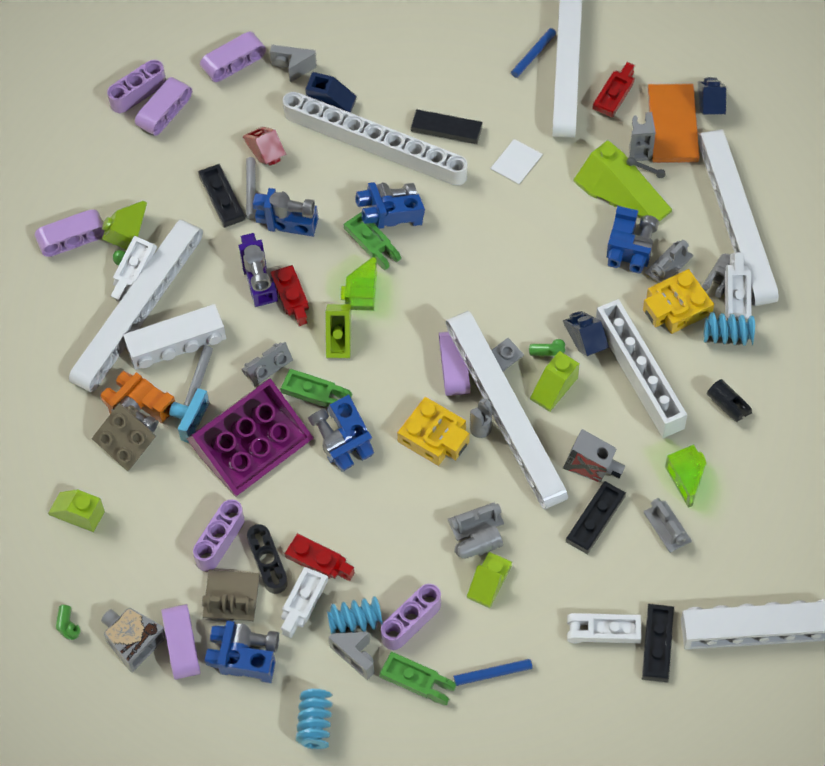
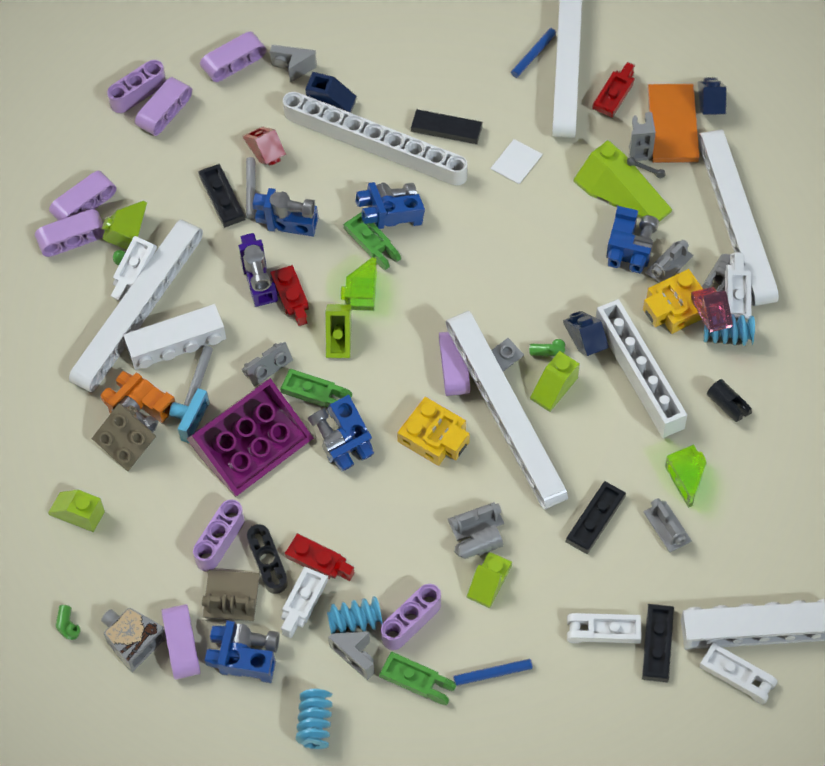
light grey hinge [470,398,492,438] -> none
light grey torso [563,429,626,482] -> none
none -> lavender beam [49,171,116,221]
none -> clear pink slope [691,287,733,332]
none -> white plate [700,643,778,704]

